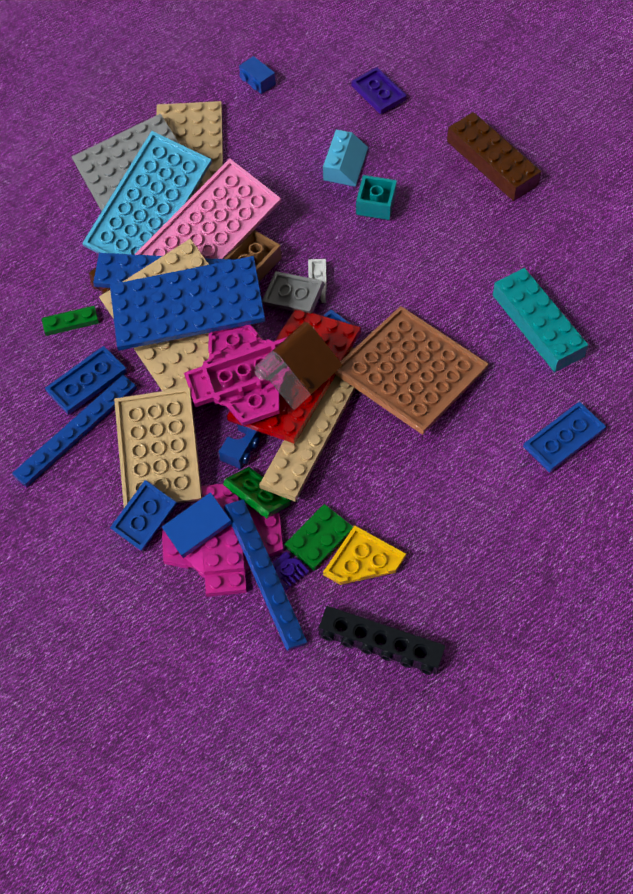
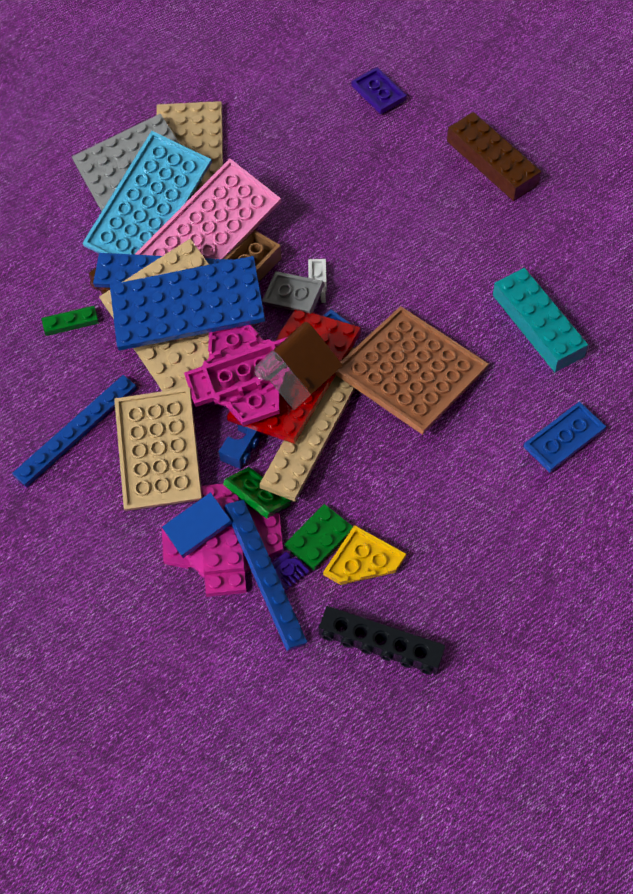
blue plate [45,346,127,415] -> none
blue plate [110,480,178,551] -> none
blue brick [239,56,276,94] -> none
medium azure slope [323,129,368,187] -> none
teal brick [356,175,397,220] -> none

